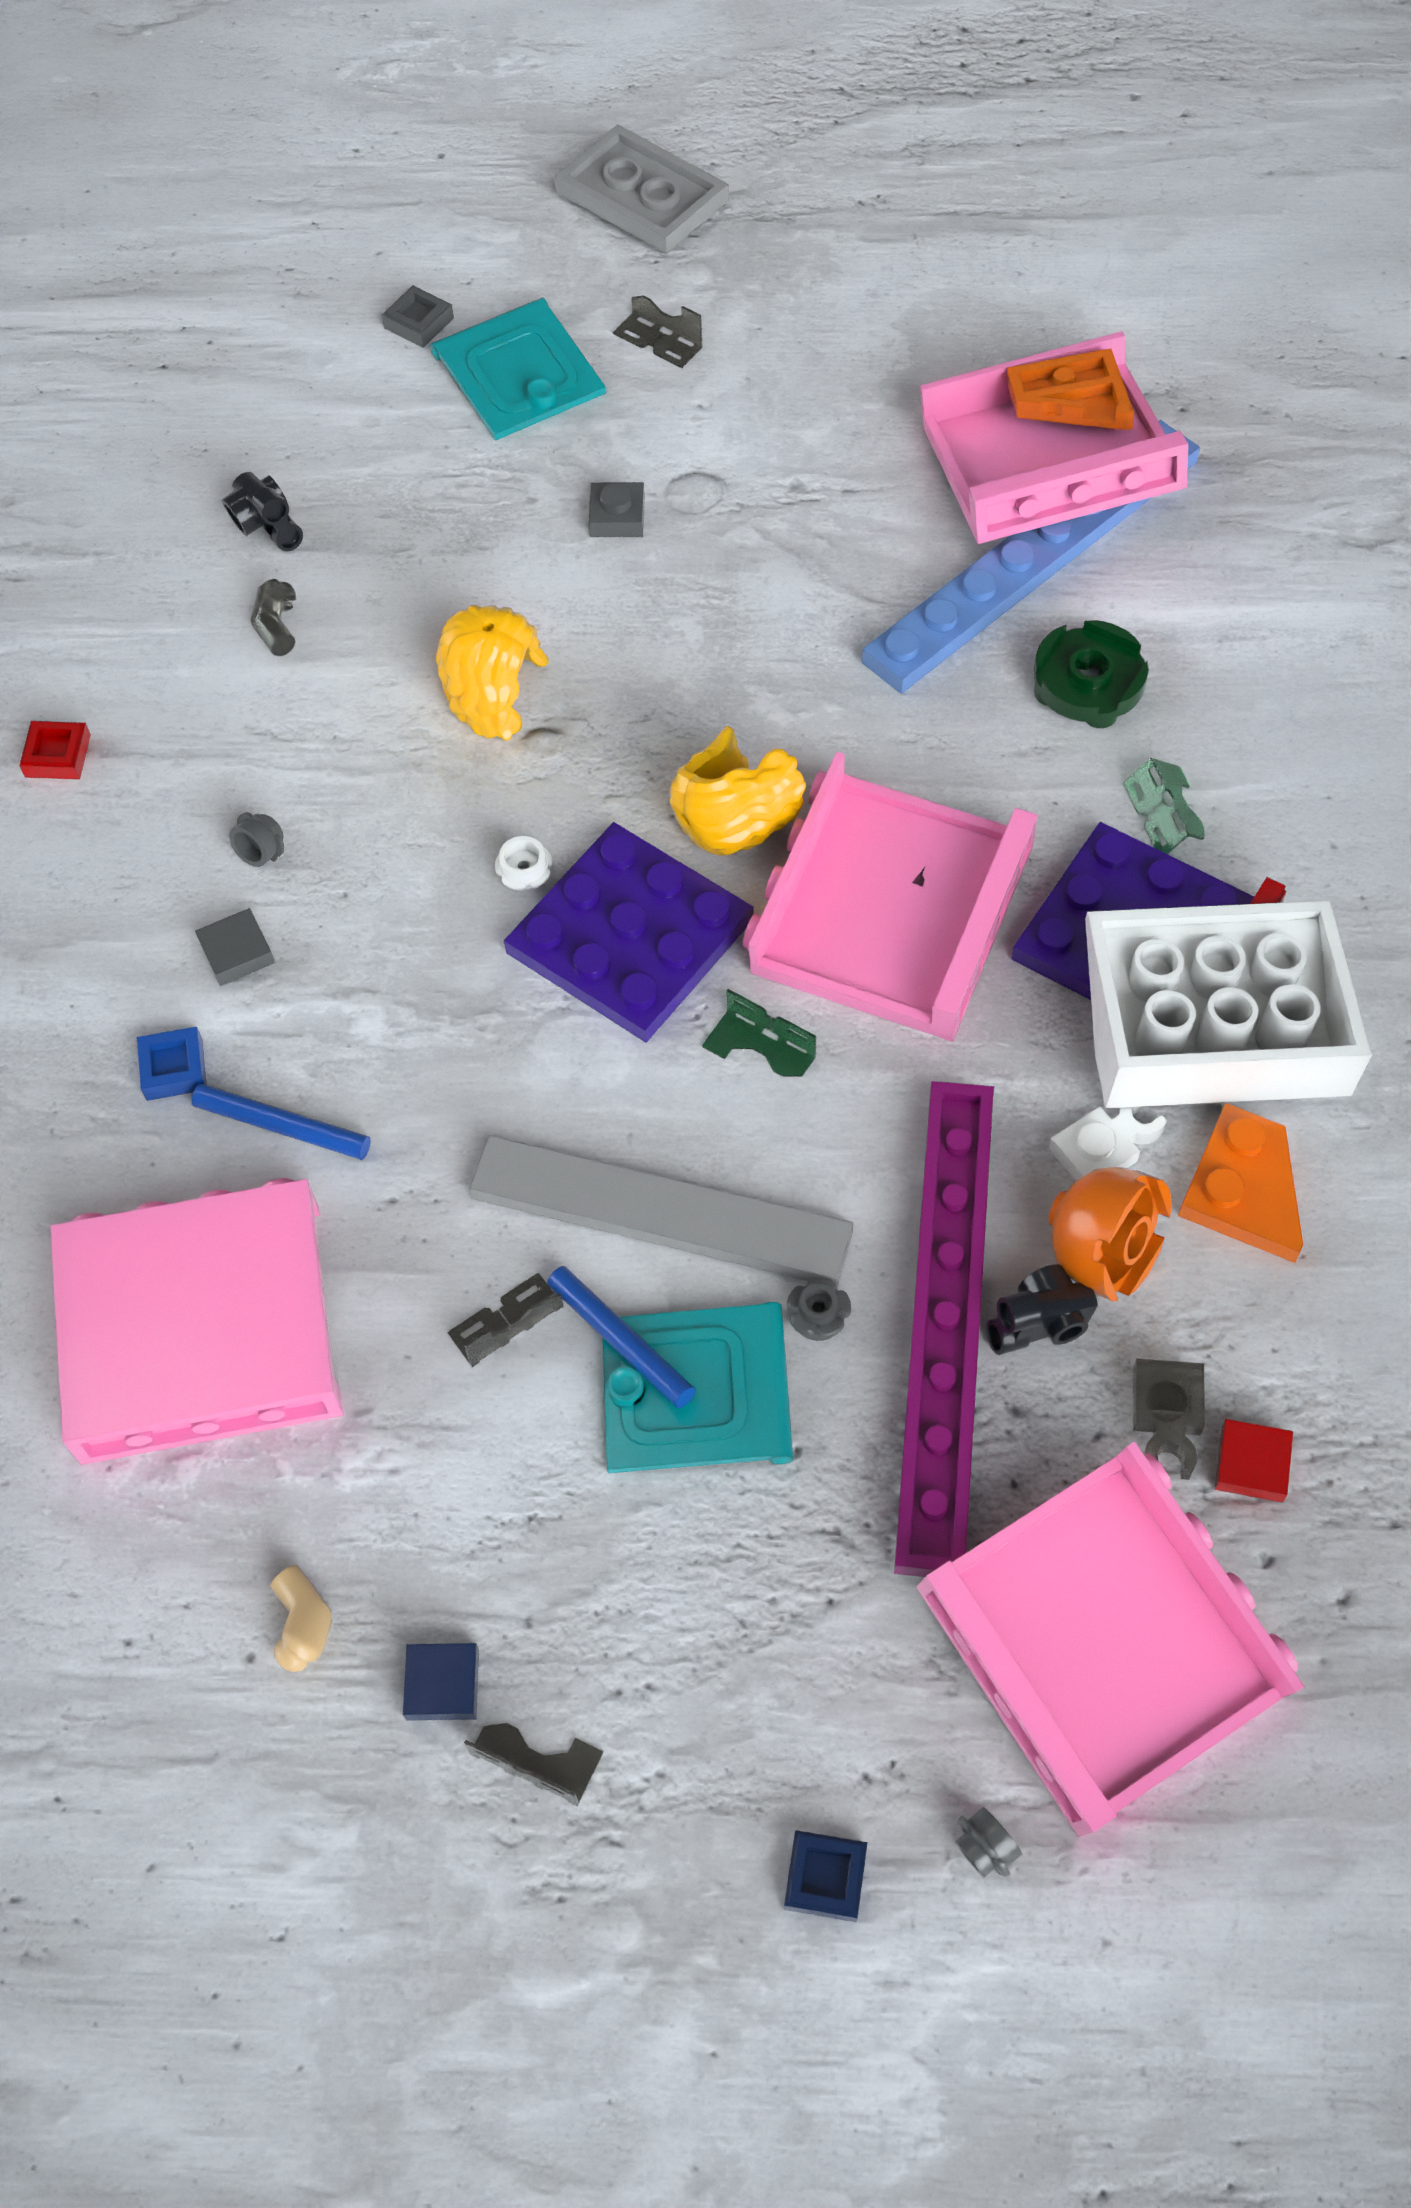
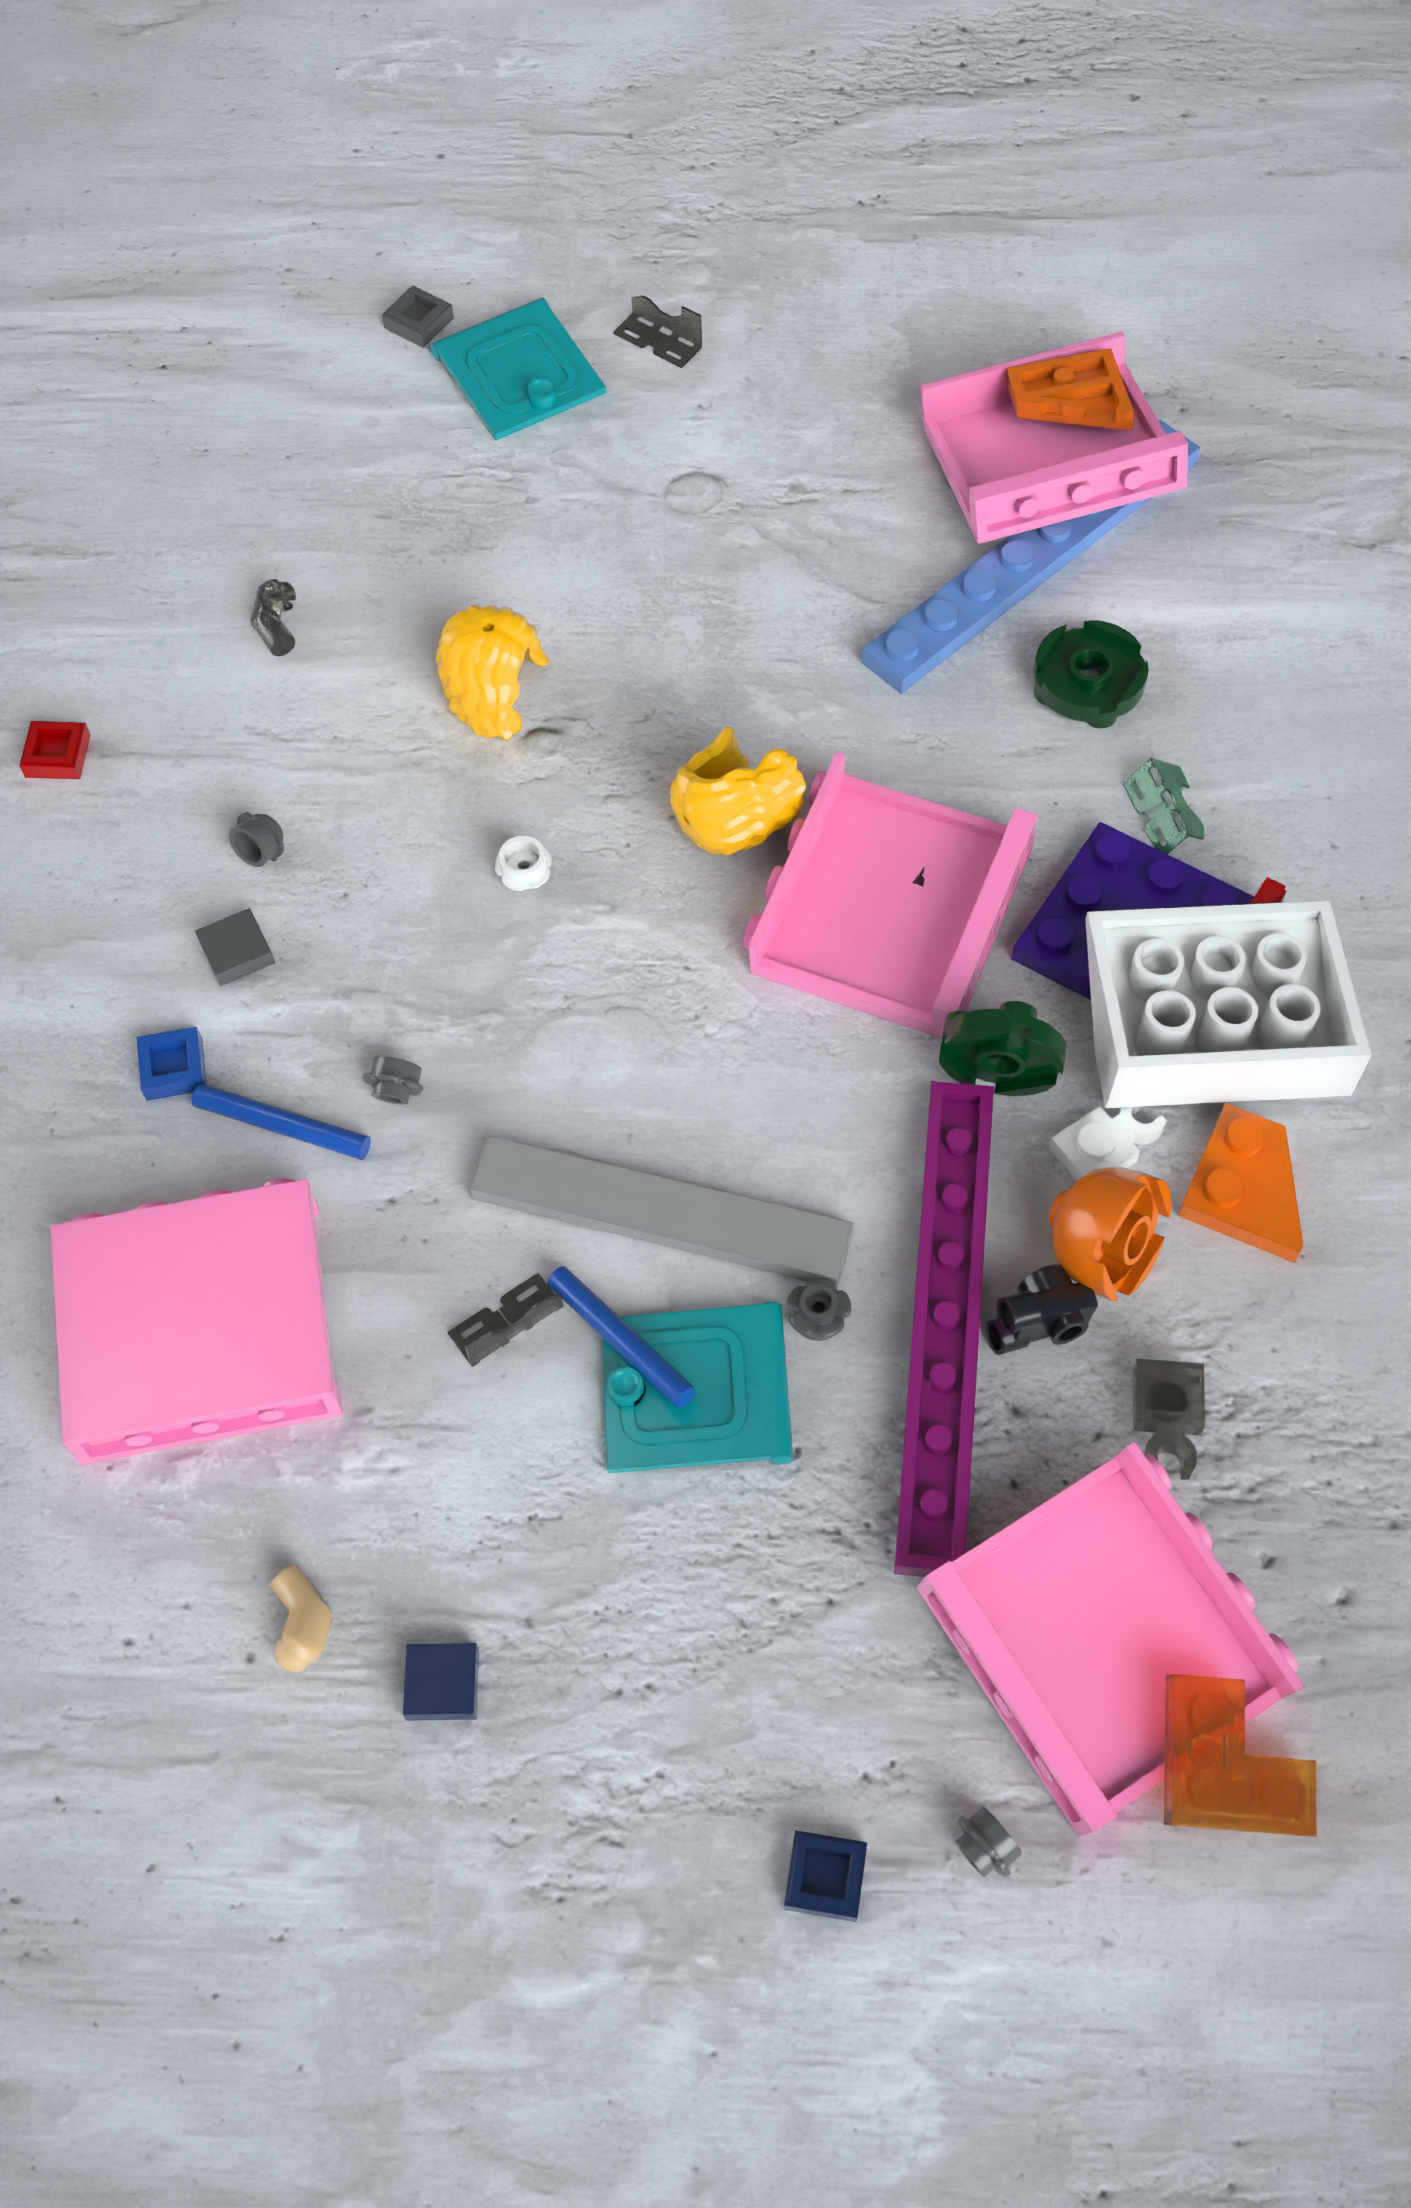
black plate [221,472,303,551] -> none
clear smoke piece [464,1723,604,1807] -> none
dark purple plate [504,822,754,1043] -> none
light grey plate [554,124,729,254] -> none
dark grey plate [589,482,645,537] -> none
clear green piece [702,989,817,1077] -> none
red tile [1215,1419,1293,1503] -> none
none -> dark grey plate [363,1056,423,1105]
none -> dark green plate [939,1001,1067,1096]
none -> clear orange plate [1164,1674,1317,1837]

